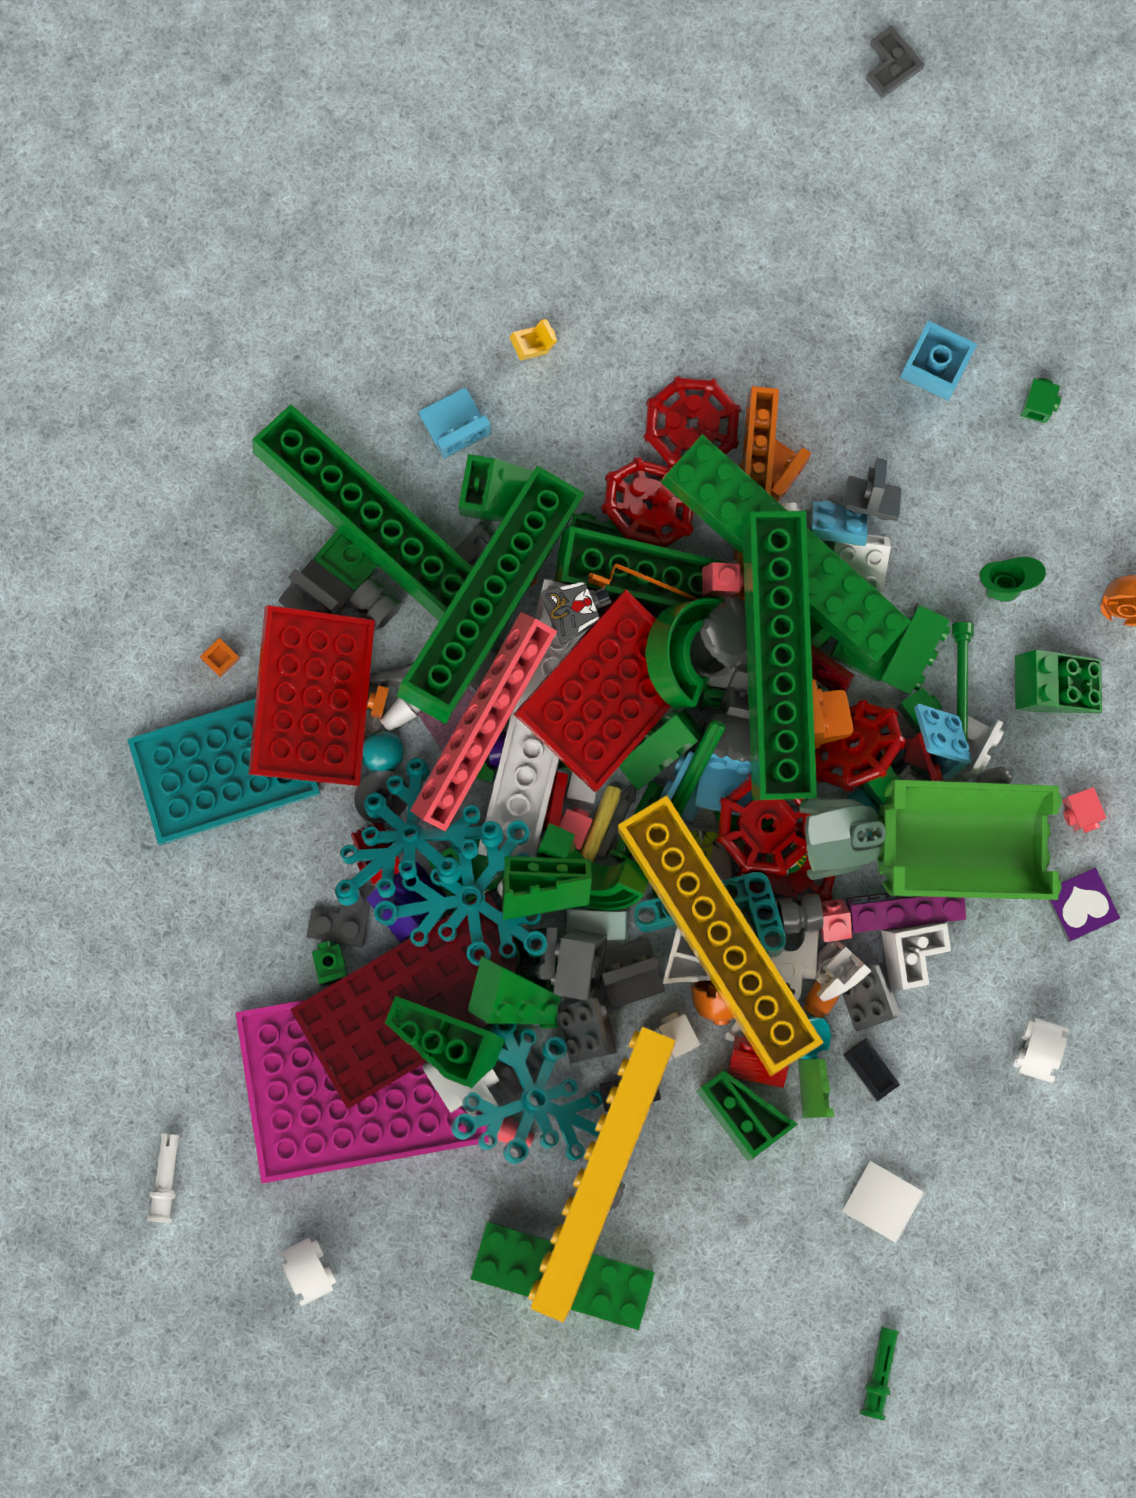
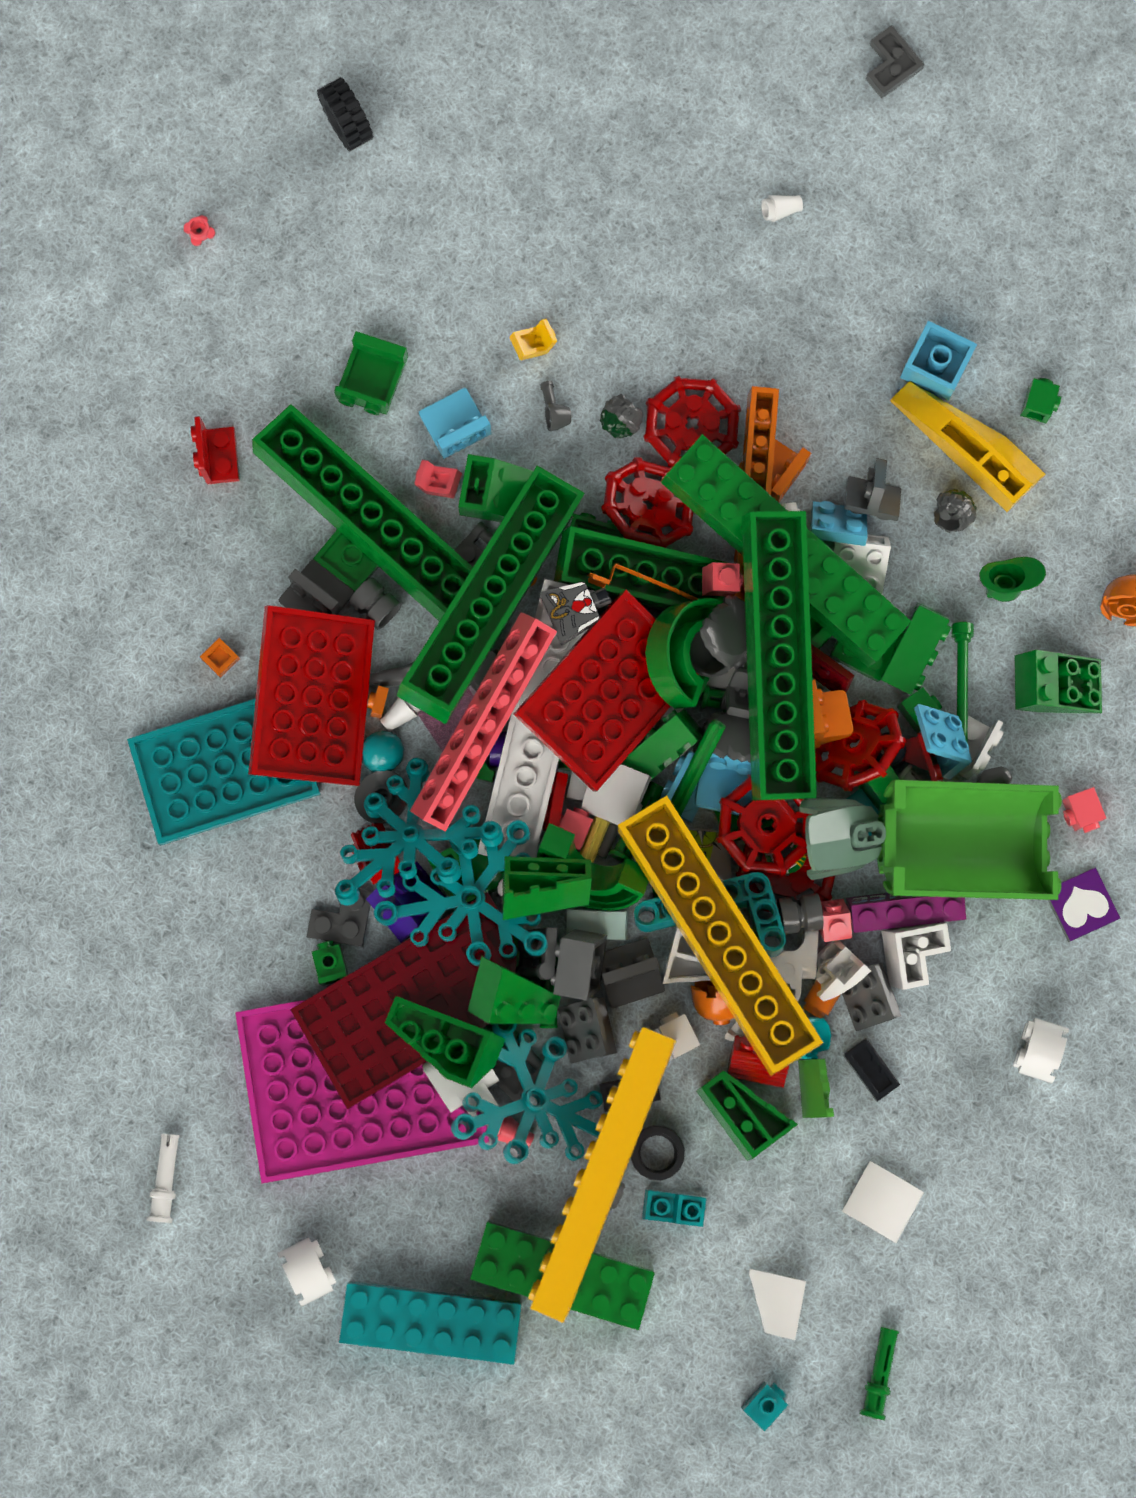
none -> coral plate [183,215,215,246]
none -> red bracket [191,416,240,485]
none -> black tyre [317,77,374,151]
none -> green panel [334,331,408,416]
none -> teal brick [339,1281,522,1365]
none -> coral bracket [414,460,462,498]
none -> dark grey bar [540,381,571,431]
none -> white slope [581,764,652,825]
none -> piece [600,394,643,439]
none -> black tyre [631,1125,685,1181]
none -> teal slope [642,1190,706,1227]
none -> teal brick [741,1381,788,1432]
none -> white slope [749,1269,806,1340]
none -> white cone [761,195,803,222]
none -> yellow wedge [890,381,1046,513]
none -> dark grey piece [934,489,977,533]

